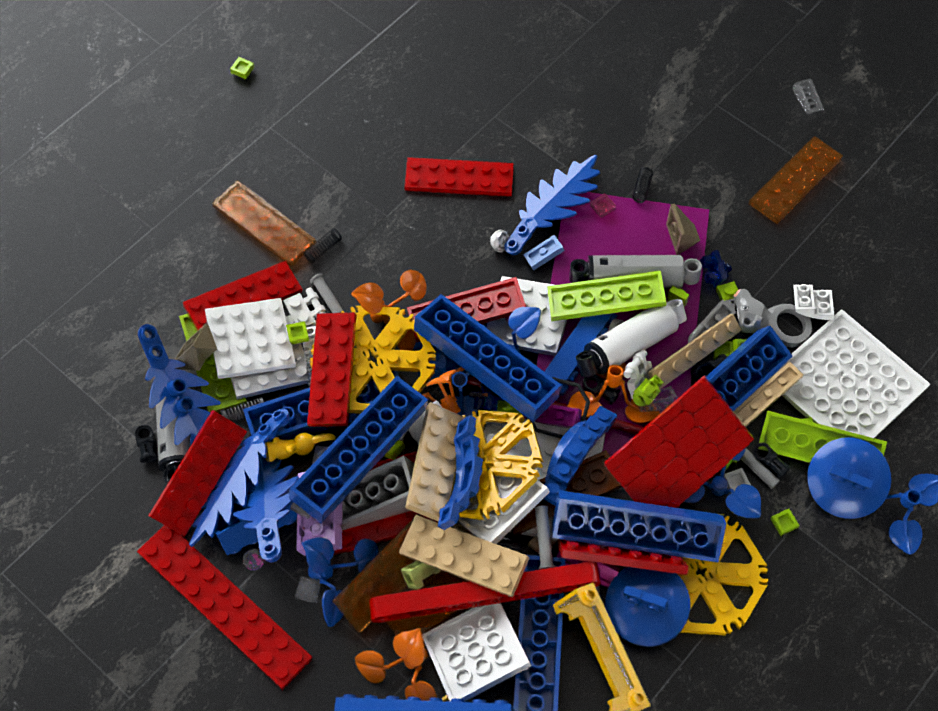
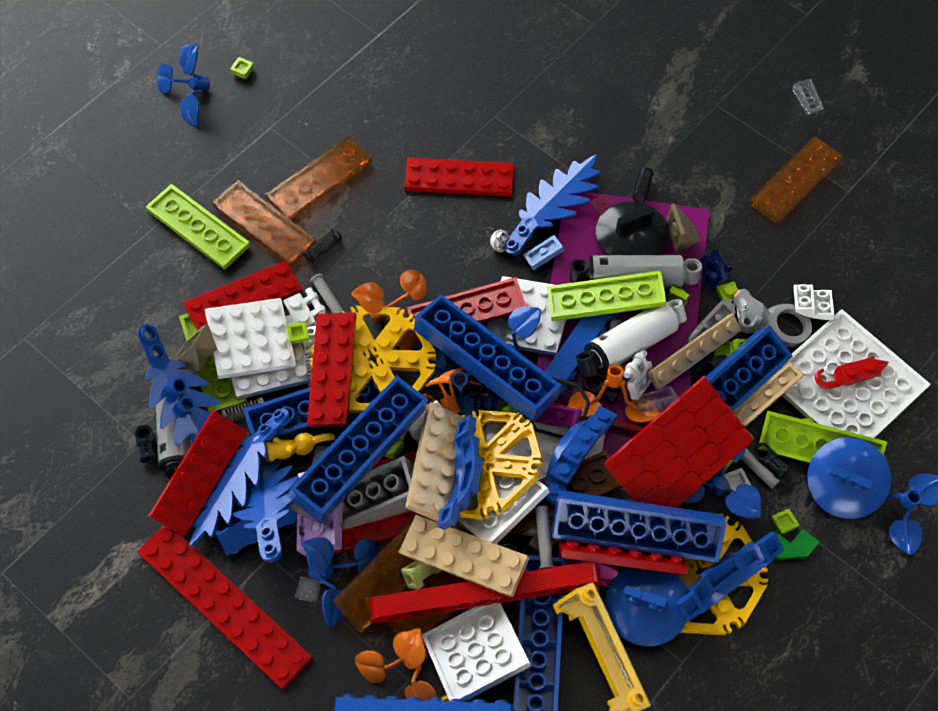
clear tile [243,549,264,571] -> none
lime hips [633,375,664,406] -> none
none -> lime plate [146,184,250,270]
none -> blue plant [156,44,210,126]
none -> clear orange plate [265,136,372,221]
none -> black bracket [596,201,670,255]
none -> blue piece [675,532,784,622]
none -> green tile [773,529,819,560]
none -> red plate [814,356,889,389]

